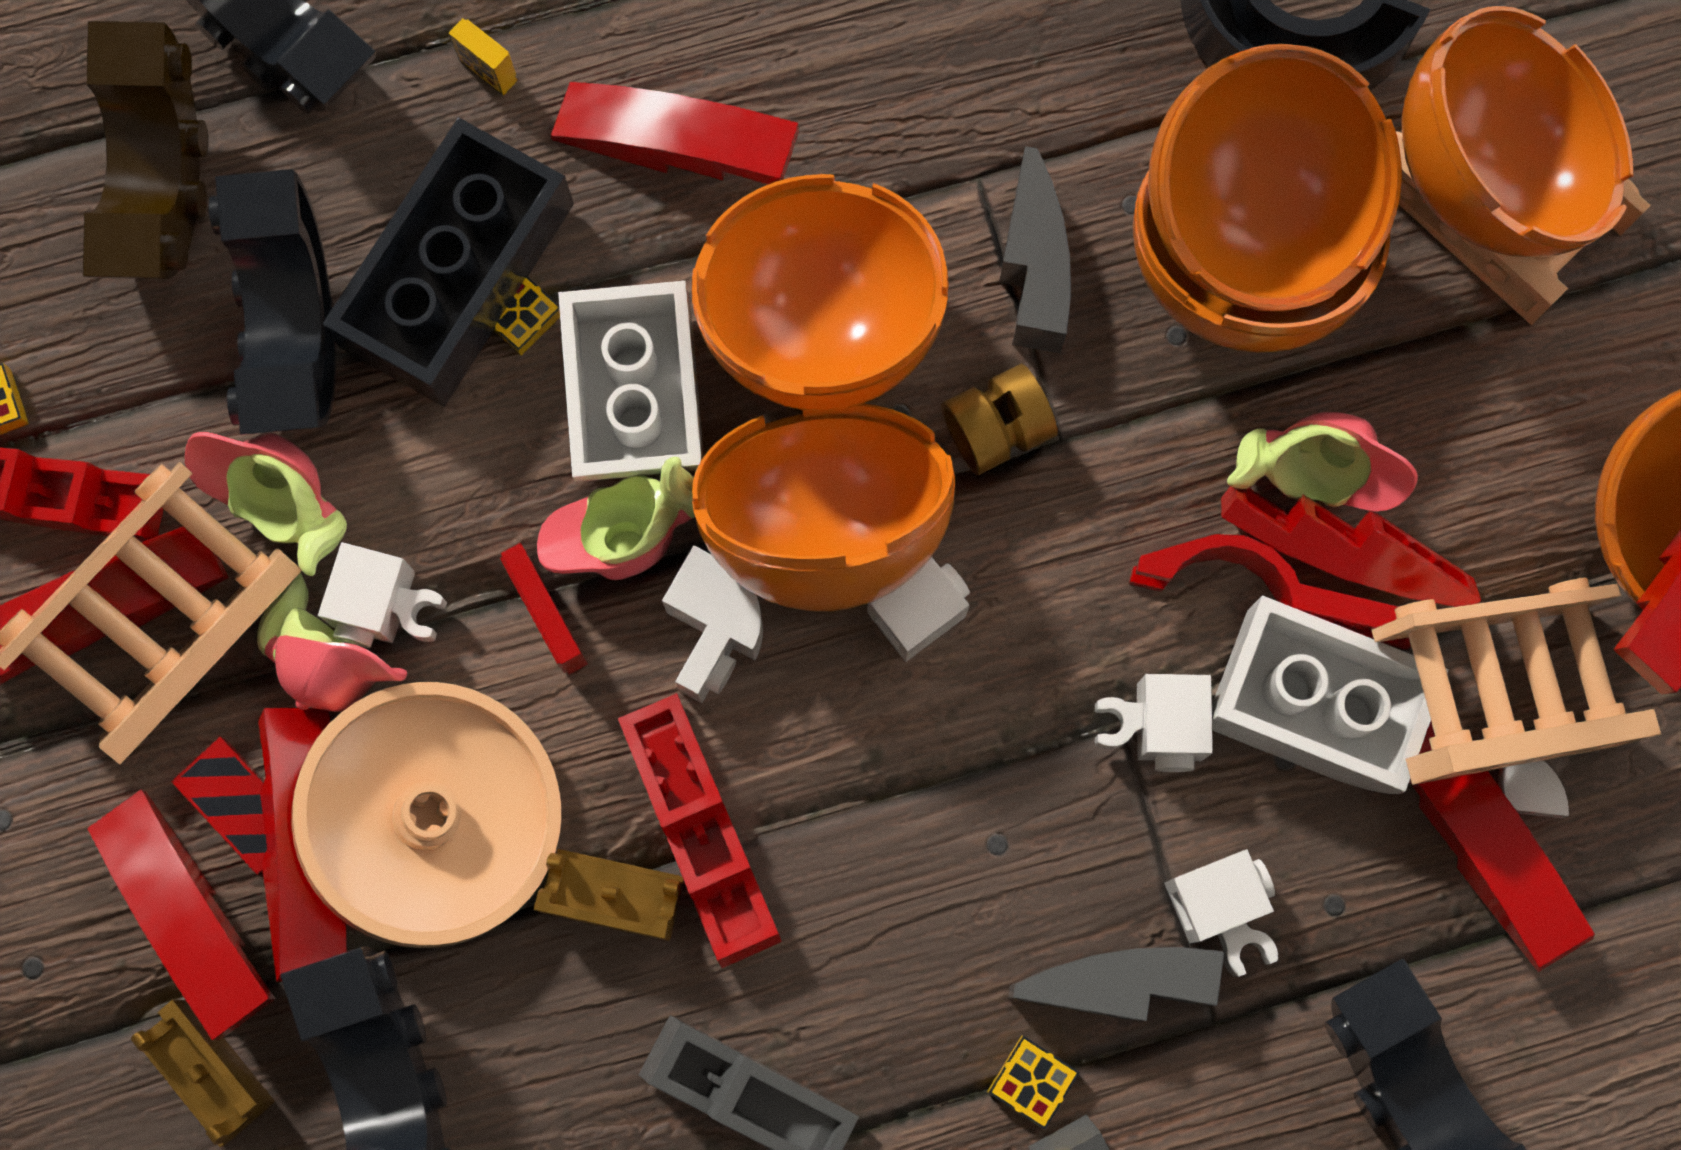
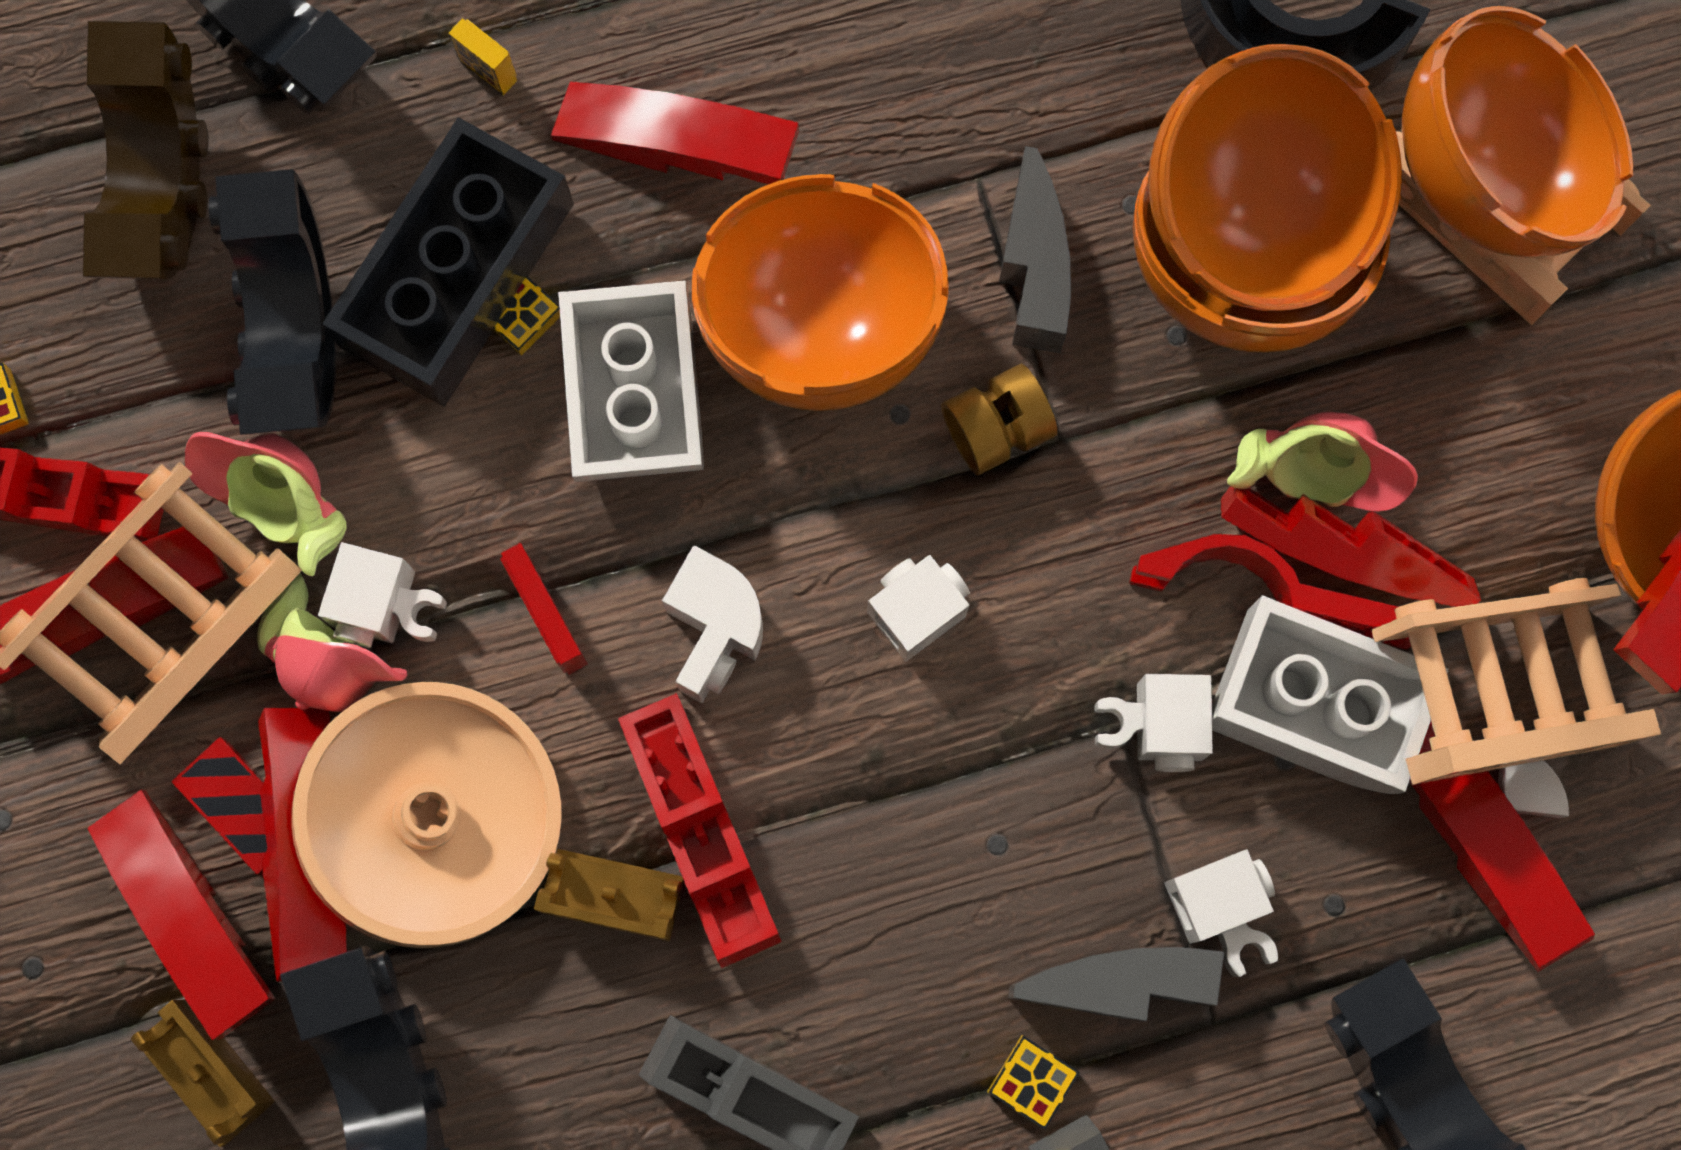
yellowish green hair [537,456,695,581] -> none
orange piece [692,403,955,611] -> none

